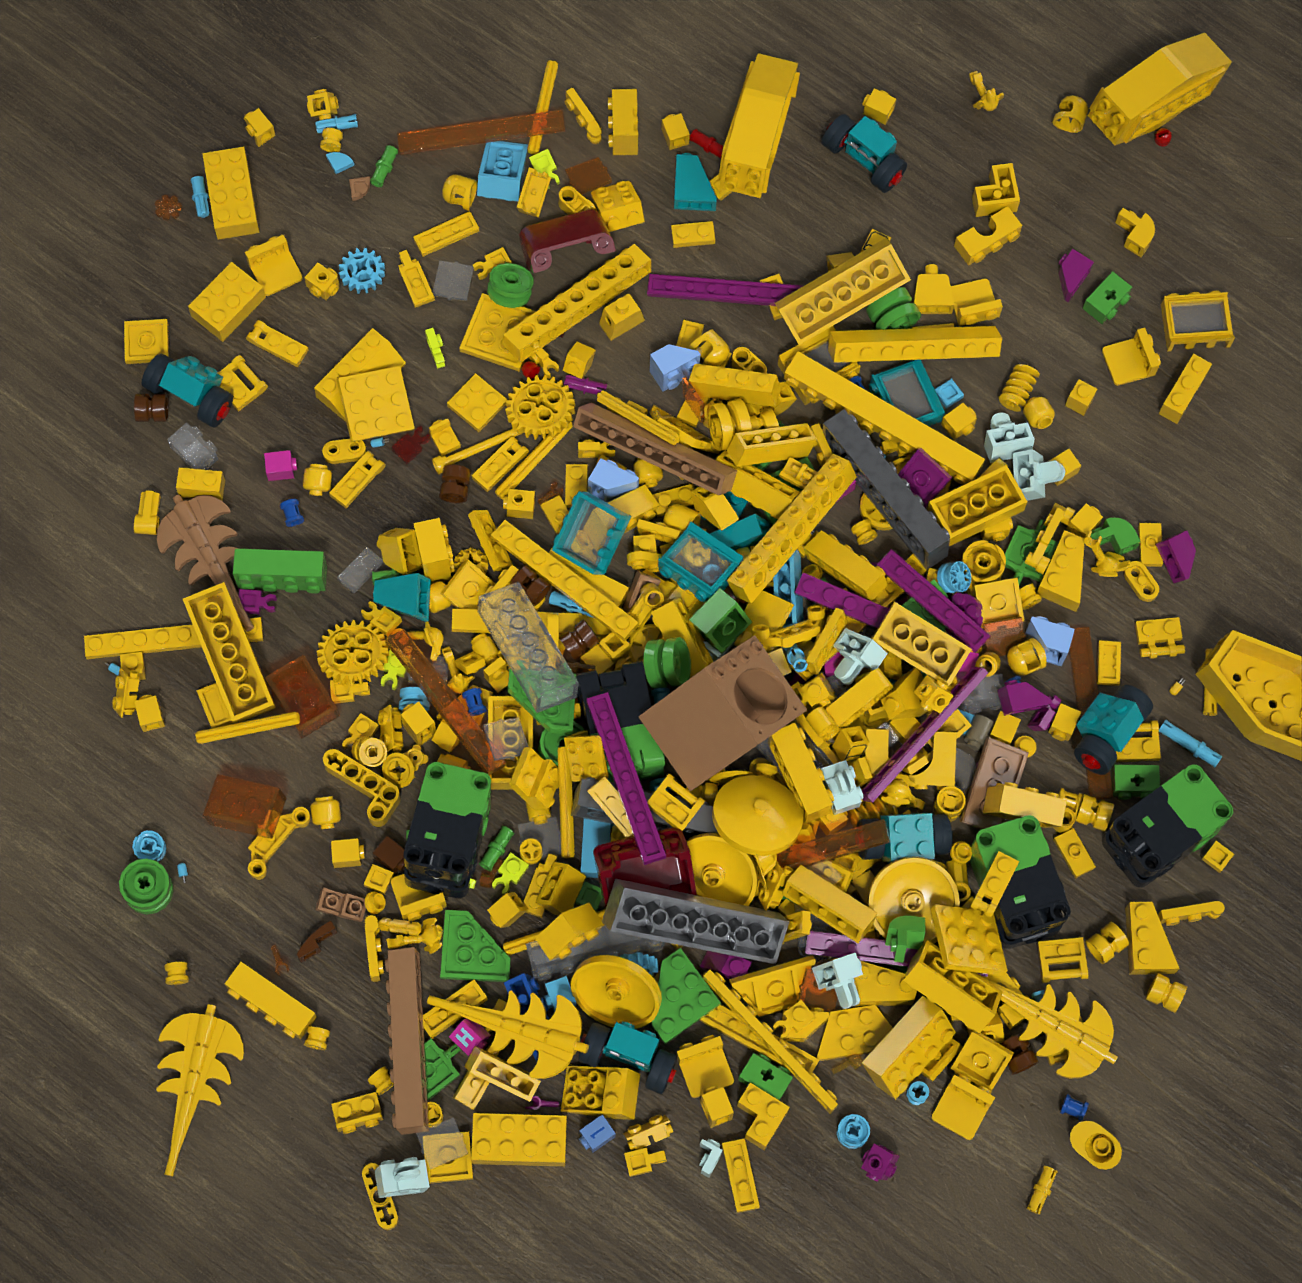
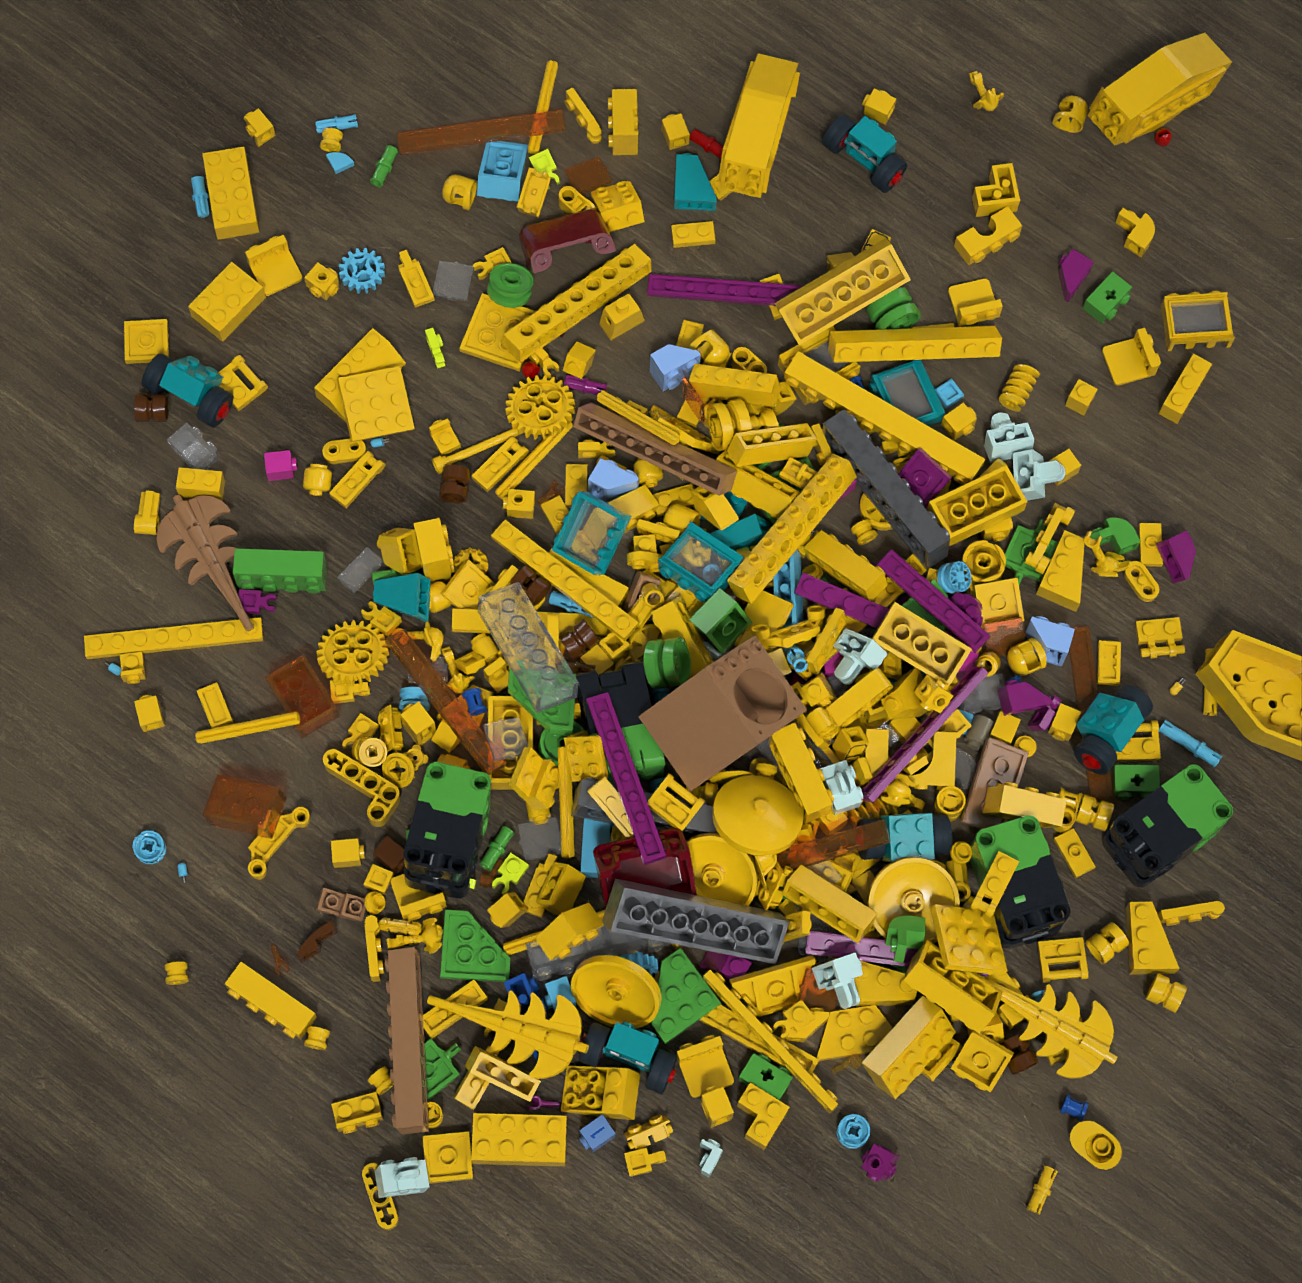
yellow hinge [112,668,140,718] -> none
bright green wheel [119,858,174,915] -> none
clear orange plant [155,195,182,220] -> none
yellow animal [156,1004,244,1177] -> none
yellow brick [183,582,276,724] -> none
yellow plate [246,320,309,367] -> none
blue bush [280,499,304,527] -> none
yellow brick [307,89,339,121] -> none
yellow head [310,796,341,829] -> none
medium nougat tile [349,176,371,201] -> none
neon yellow plate [381,648,411,691] -> none
clear red plate [391,426,431,464] -> none
yellow tile [413,211,479,257] -> none
clear piece [416,1118,468,1170] -> none
yellow plate [447,373,507,432] -> none
dark pink brick [449,1019,491,1056] -> none
yellow plate [468,510,513,571] -> none
yellow wheel [520,838,542,864] -> none
bright green plate [576,881,603,912] -> none
yellow plate [722,1138,760,1213] -> none
medium azure bush [906,1081,929,1106] -> none
yellow torso [913,264,955,314] -> none
yellow bracket [931,1074,995,1140] -> none
yellow wheel [1019,583,1042,610] -> none
yellow head [1023,397,1055,429] -> none
yellow brick [1067,503,1103,538] -> none
yellow plate [1202,841,1234,873] -> none

